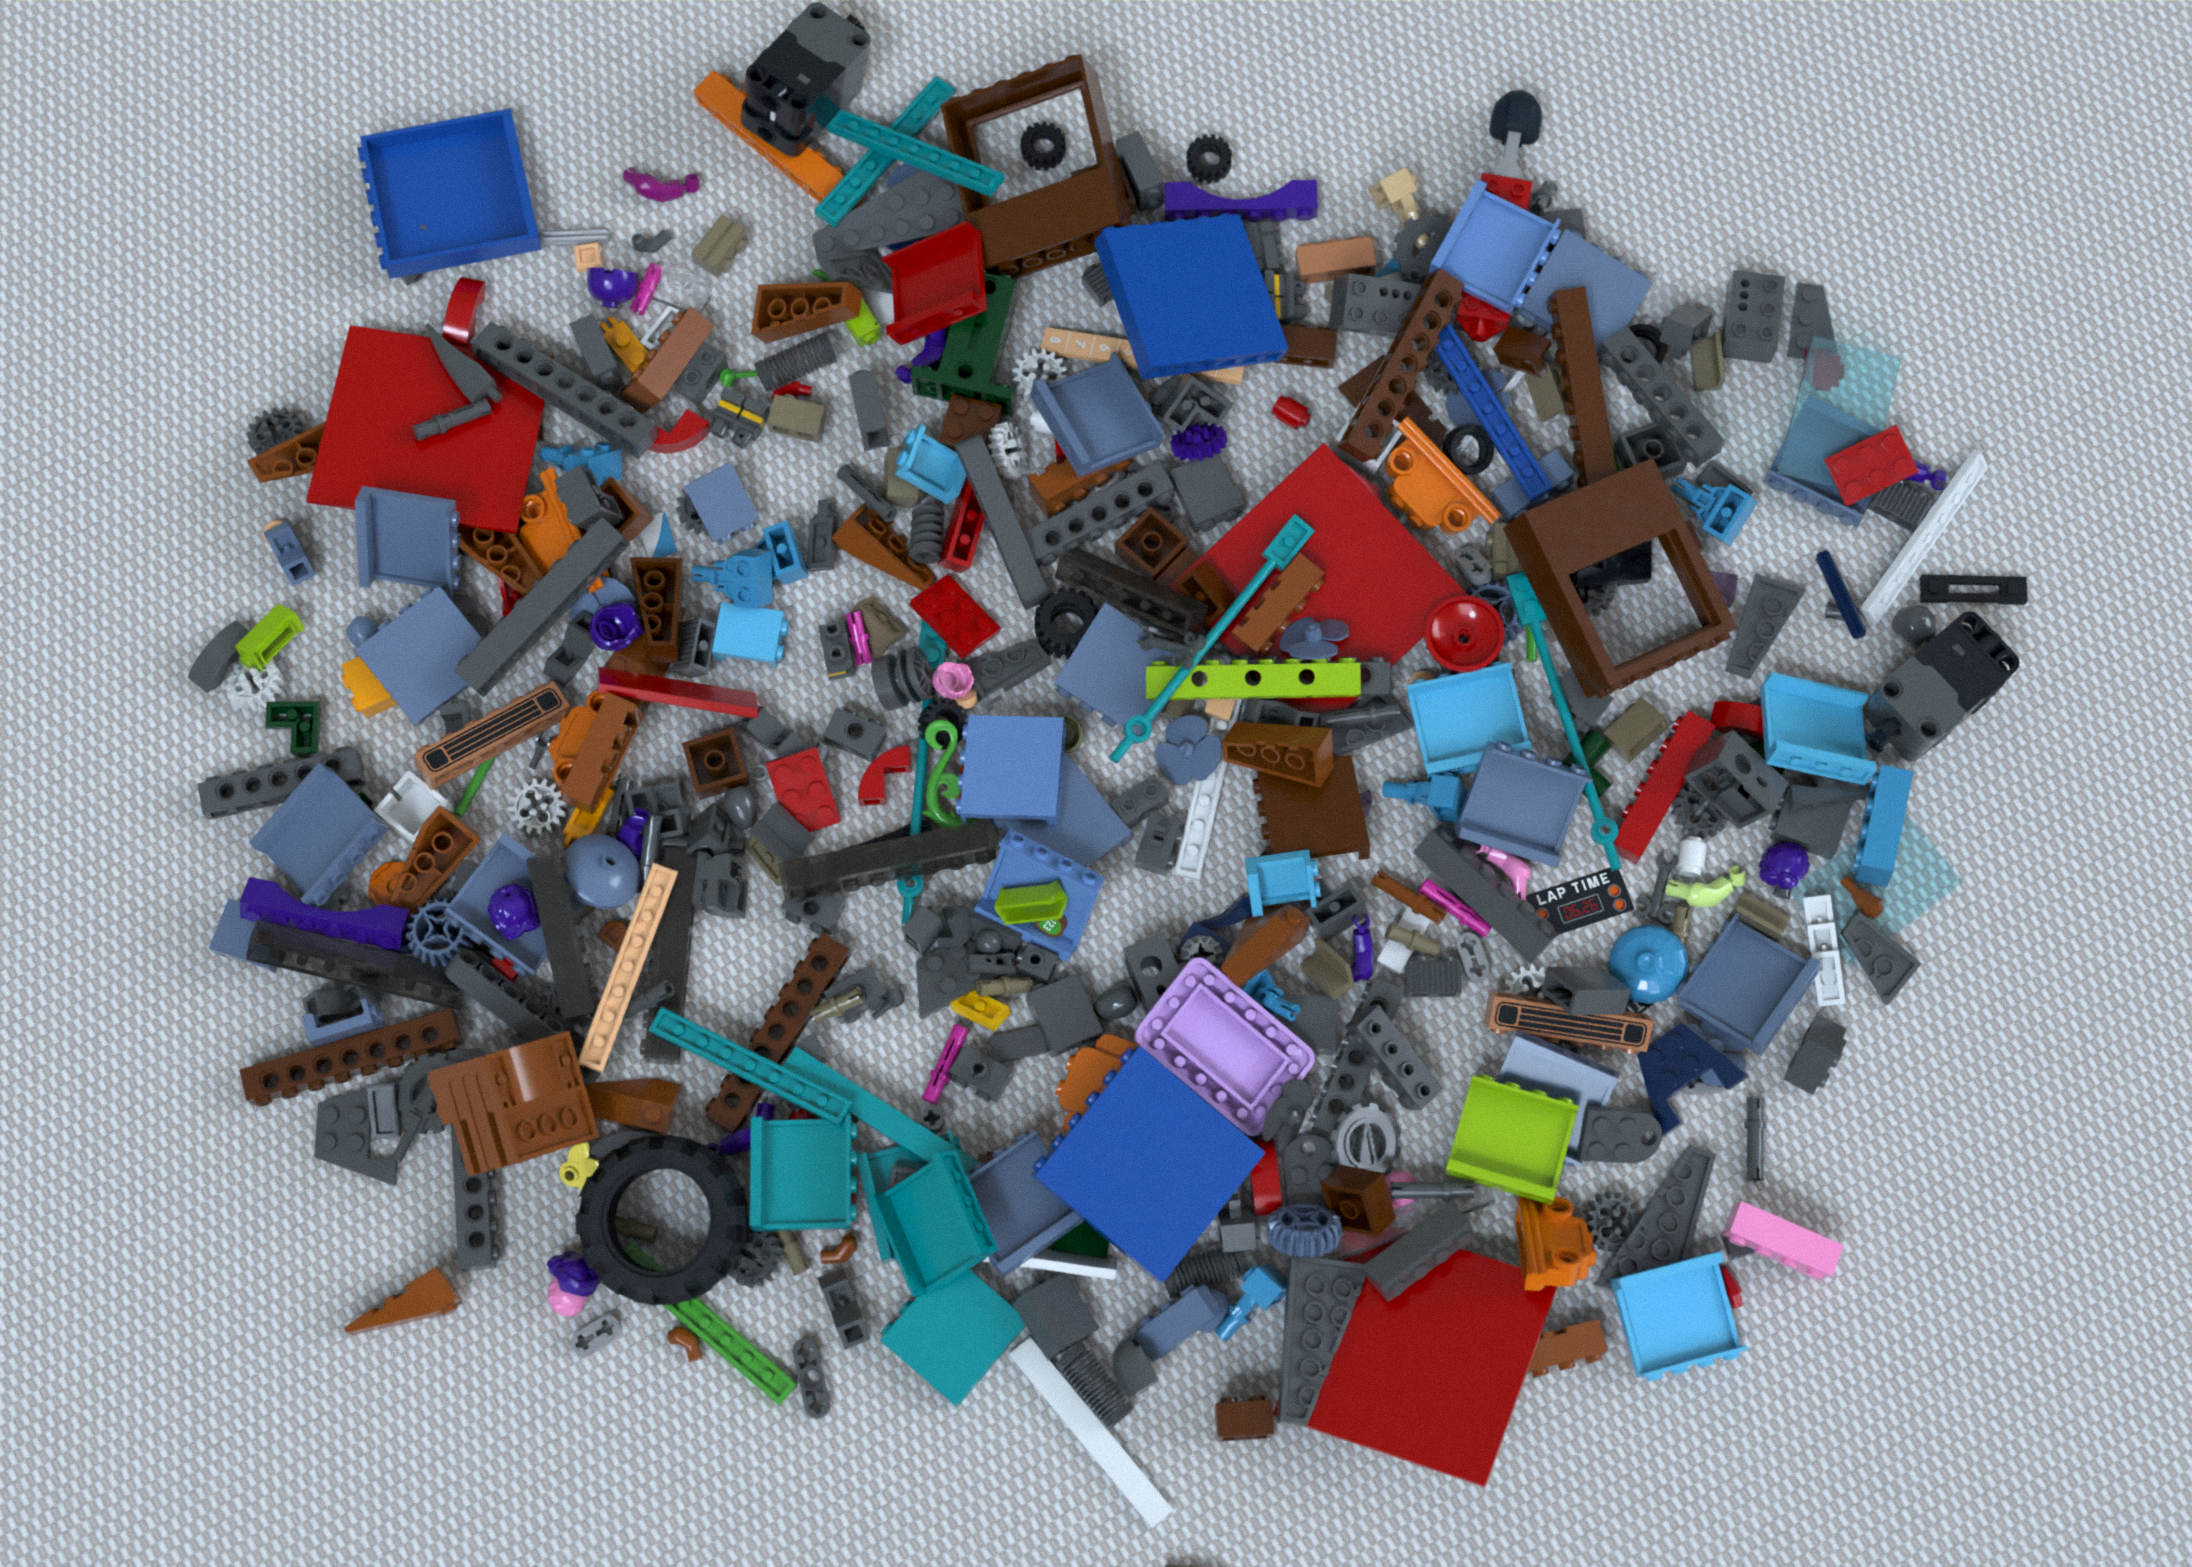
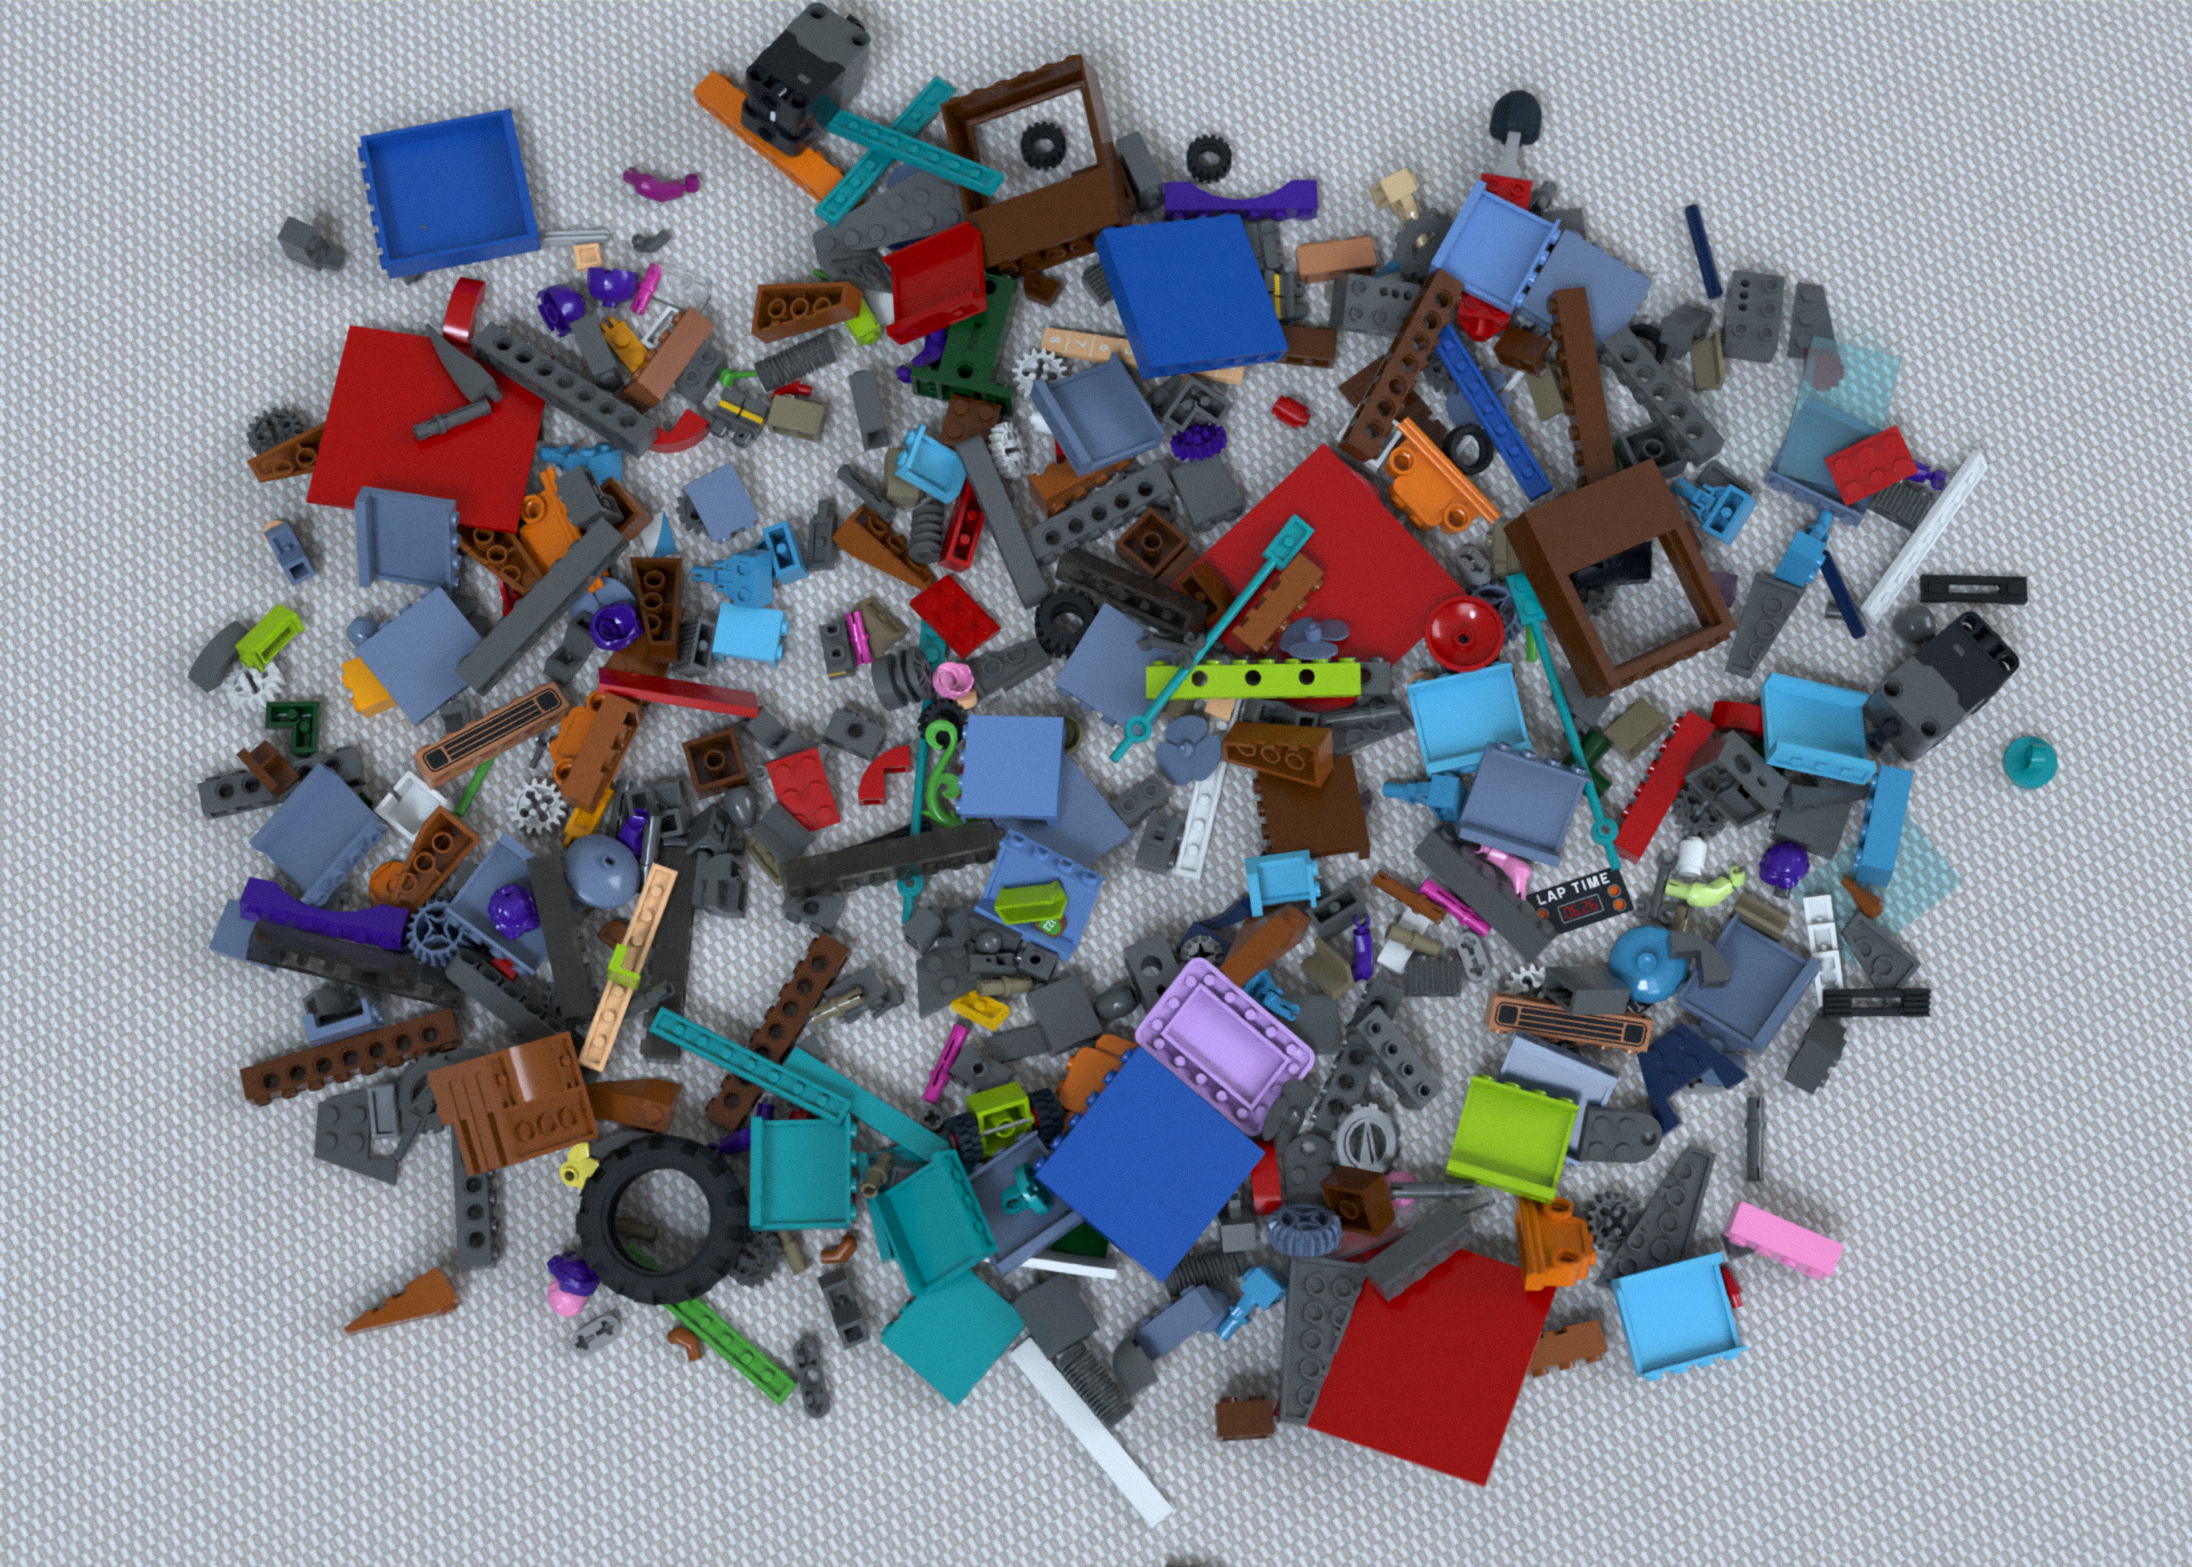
dark tan brick [691,215,748,277] -> none
sand blue brick [1490,449,1574,524] -> none
none -> reddish brown panel [236,740,300,799]
none -> dark grey hinge [277,216,344,272]
none -> dark purple cylinder [536,284,585,337]
none -> lime panel [607,943,641,990]
none -> dark tan pin [860,1152,894,1198]
none -> brick [946,1081,1064,1165]
none -> teal tile [1000,1162,1054,1215]
none -> reddish brown plate [1023,270,1063,308]
none -> dark grey brick [1666,931,1731,989]
none -> dark blue axle [1684,204,1722,300]
none -> dark azure brick [1773,510,1834,588]
none -> black container [1822,988,1931,1018]
none -> teal tile [2002,736,2058,790]

